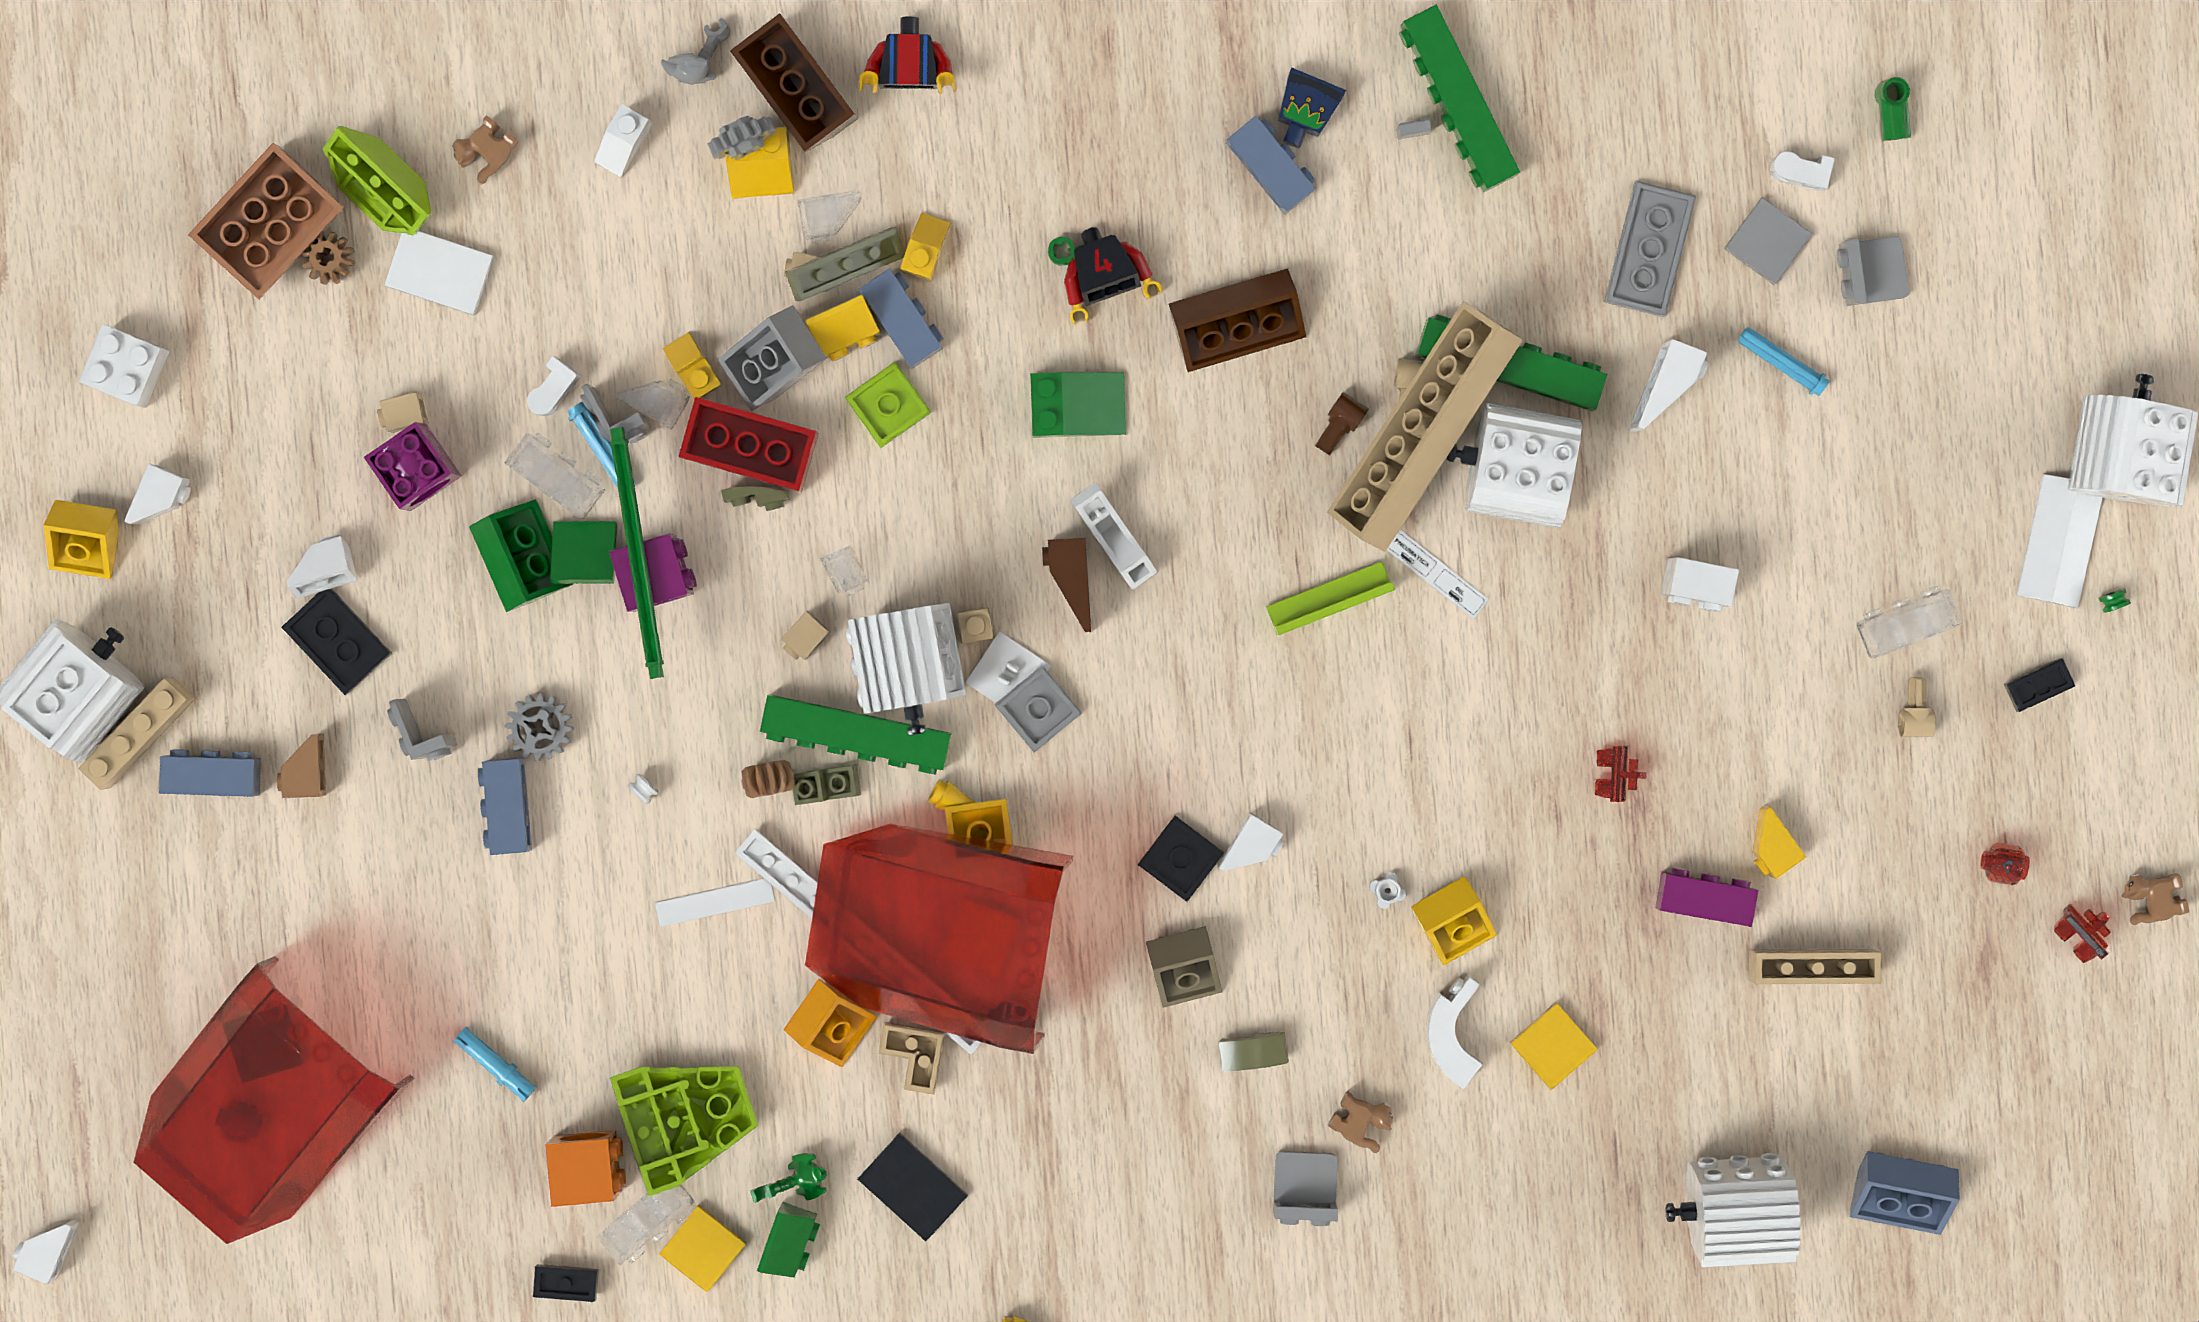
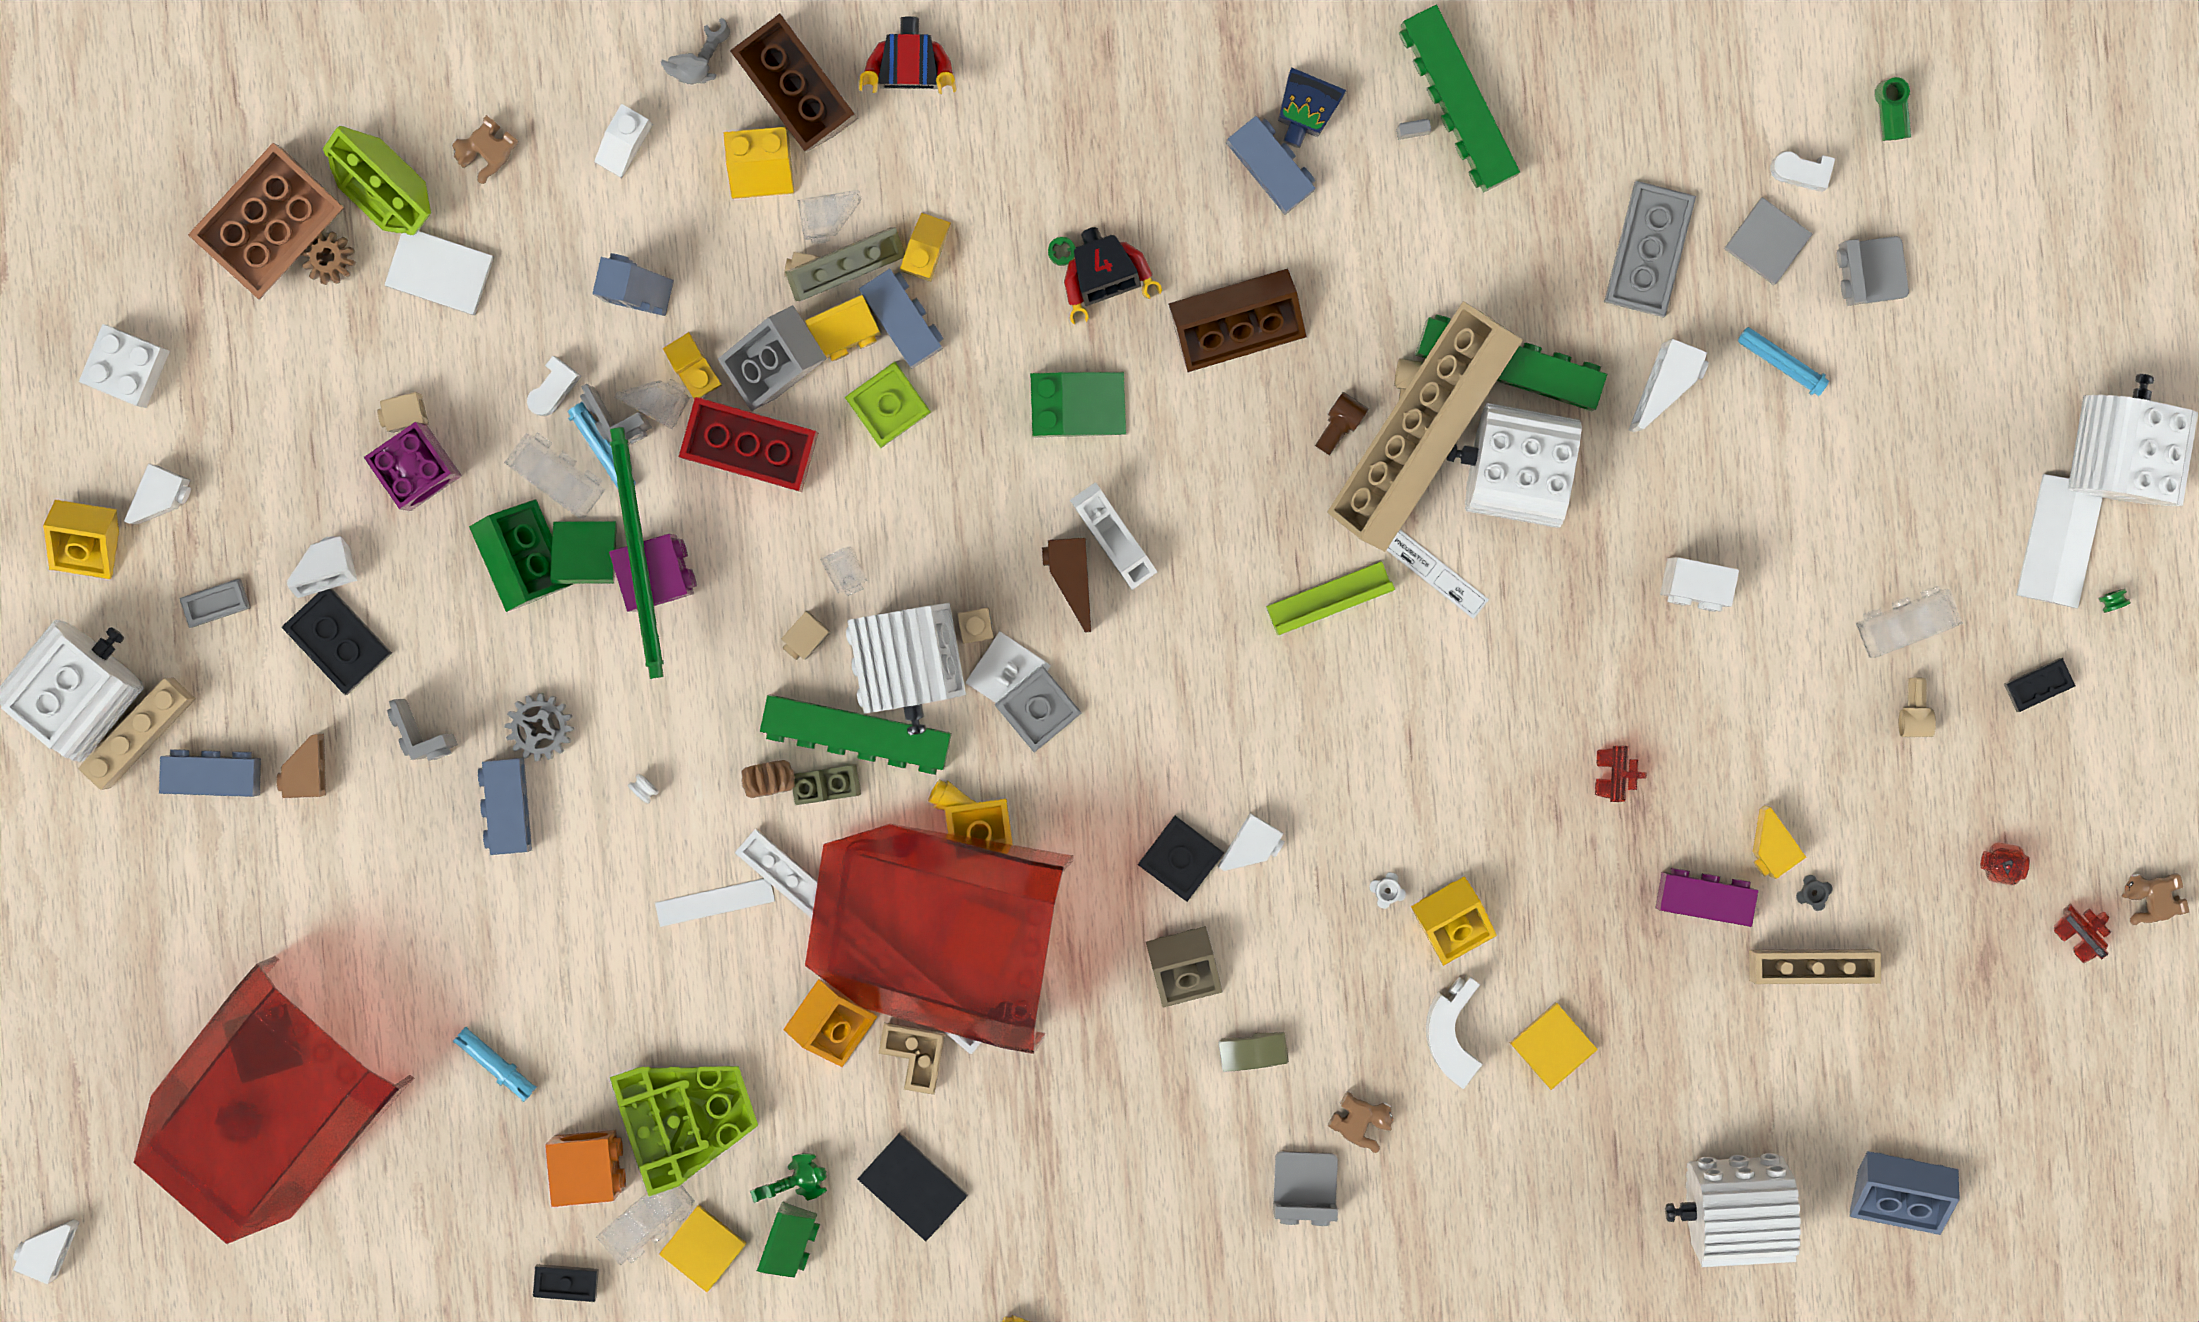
light grey gear [707,116,776,160] -> none
olive slope [721,486,790,511] -> none
none -> light grey tile [179,579,250,628]
none -> sand blue wedge [592,253,674,316]
none -> dark grey plate [1796,875,1833,911]

